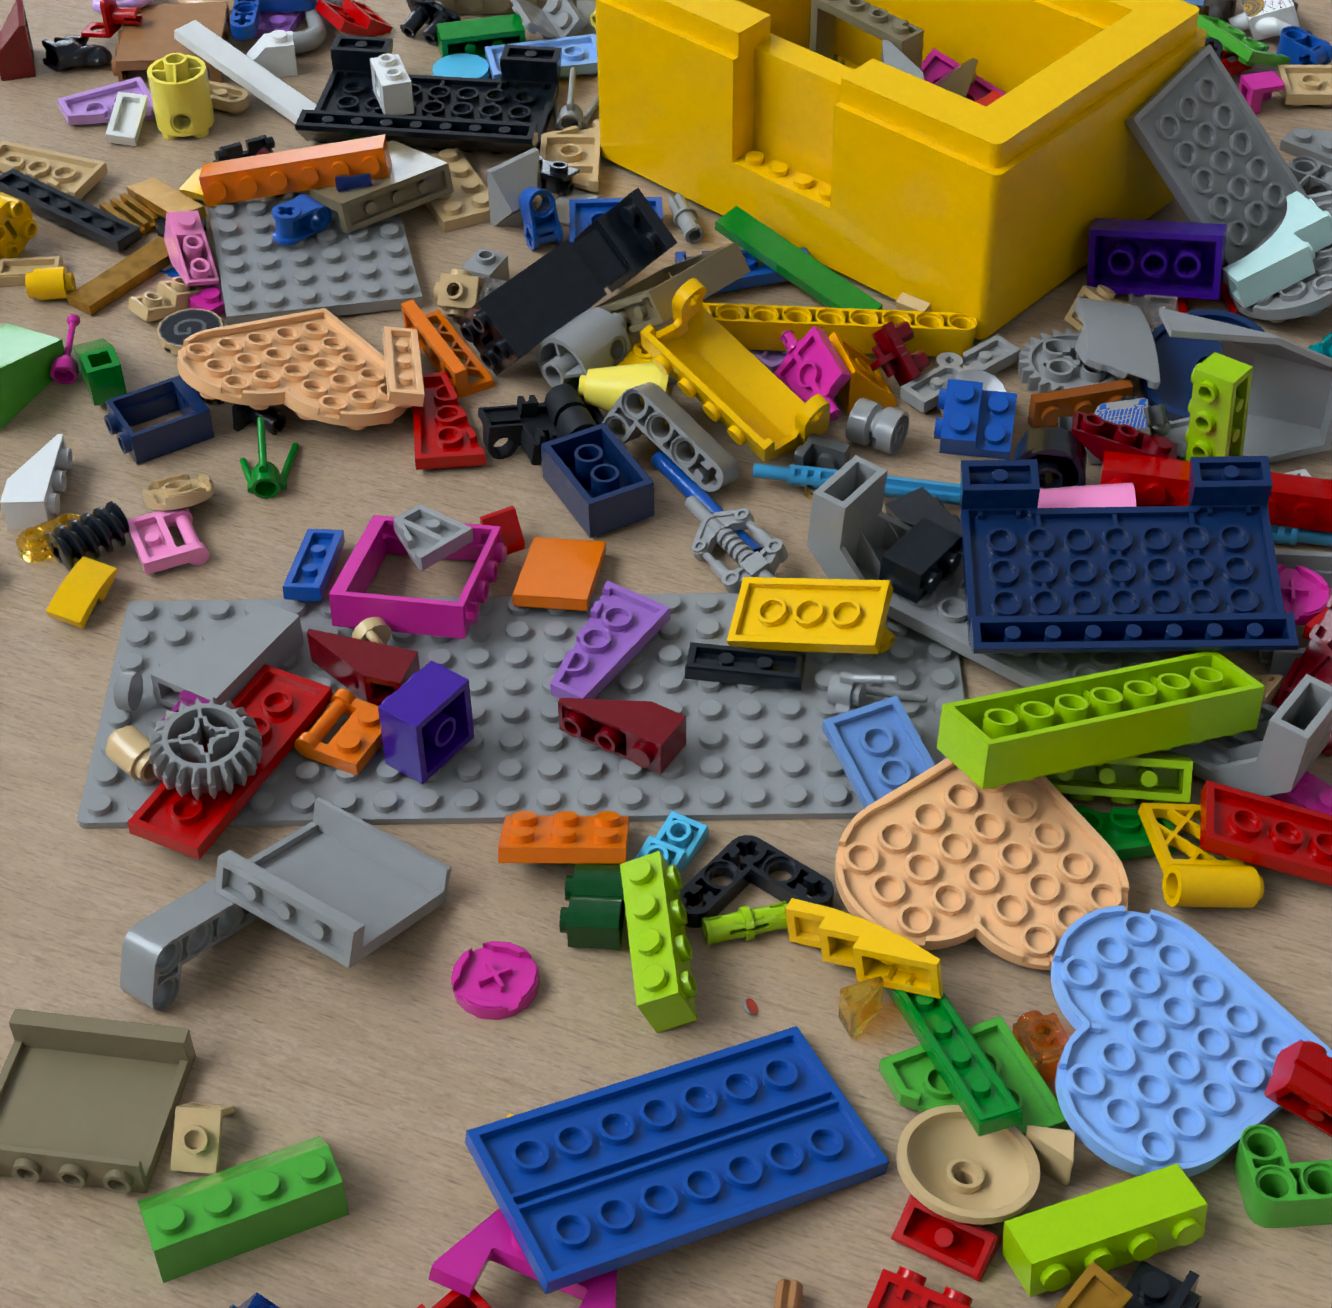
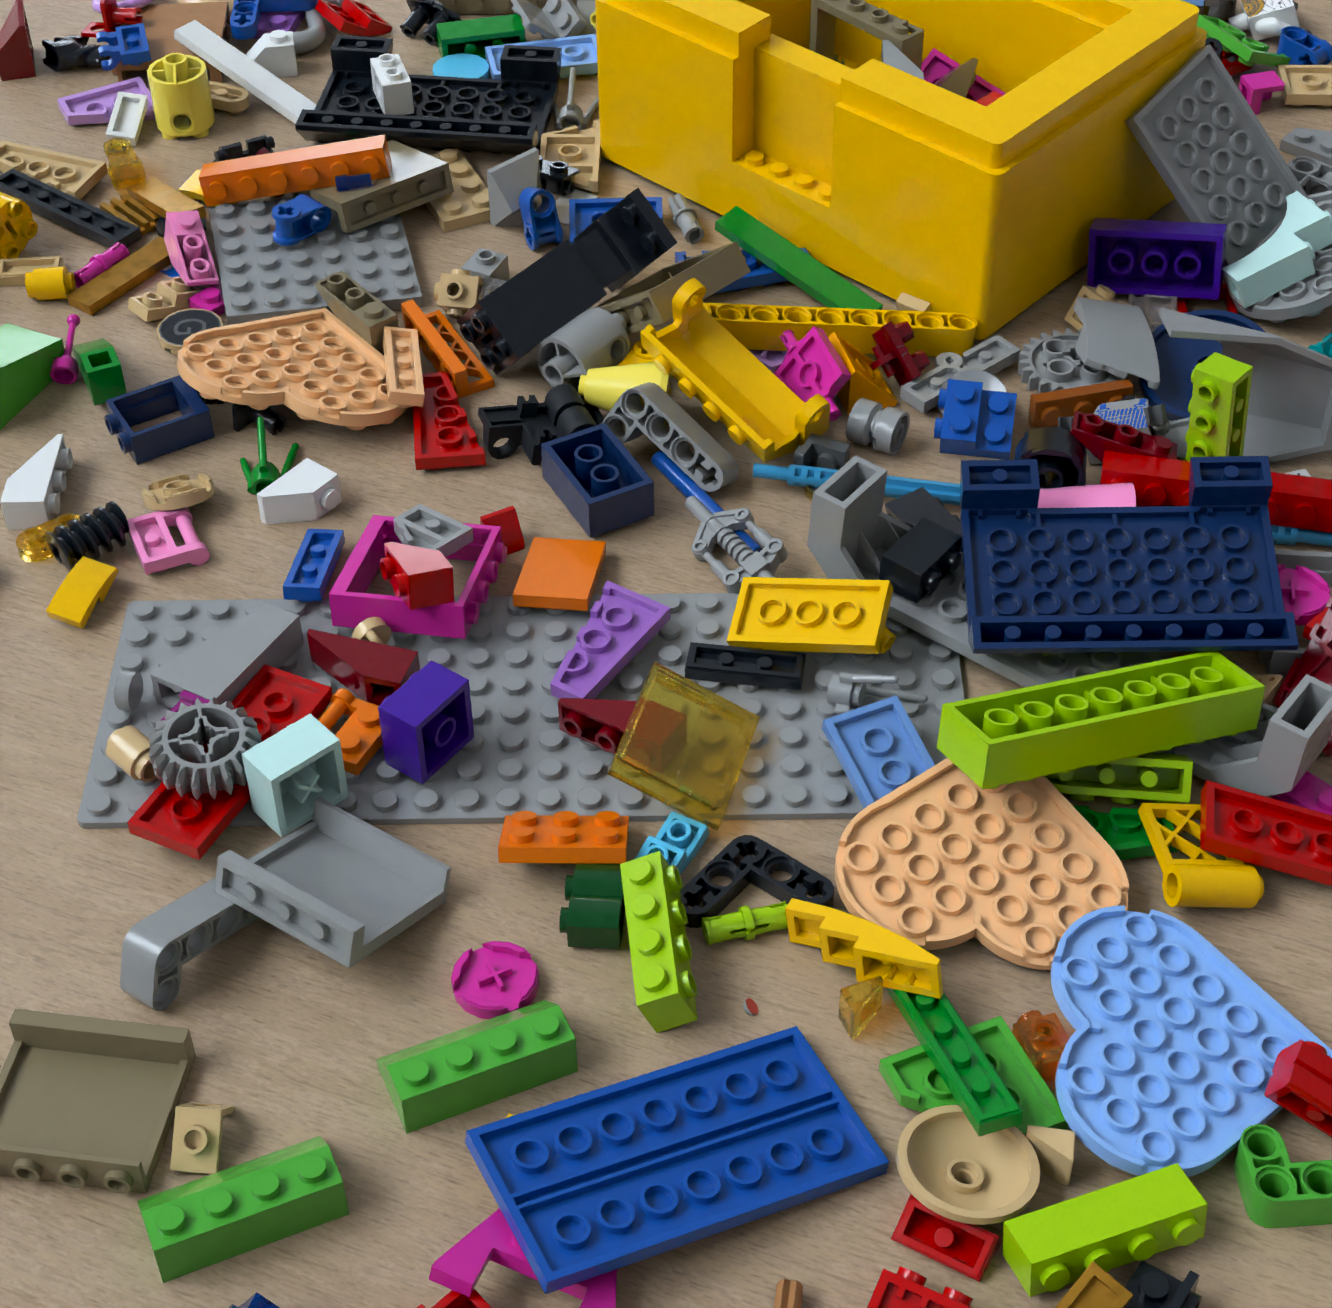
none -> dark pink pin [74,242,130,289]
none -> blue plate [96,23,151,71]
none -> clear yellow piece [103,138,146,191]
none -> light aqua brick [242,714,349,838]
none -> white slope [256,458,342,525]
none -> dark tan slope [315,271,399,355]
none -> bright green slope [376,1000,578,1134]
none -> red slope [380,542,455,610]
none -> clear yellow piece [607,661,760,831]

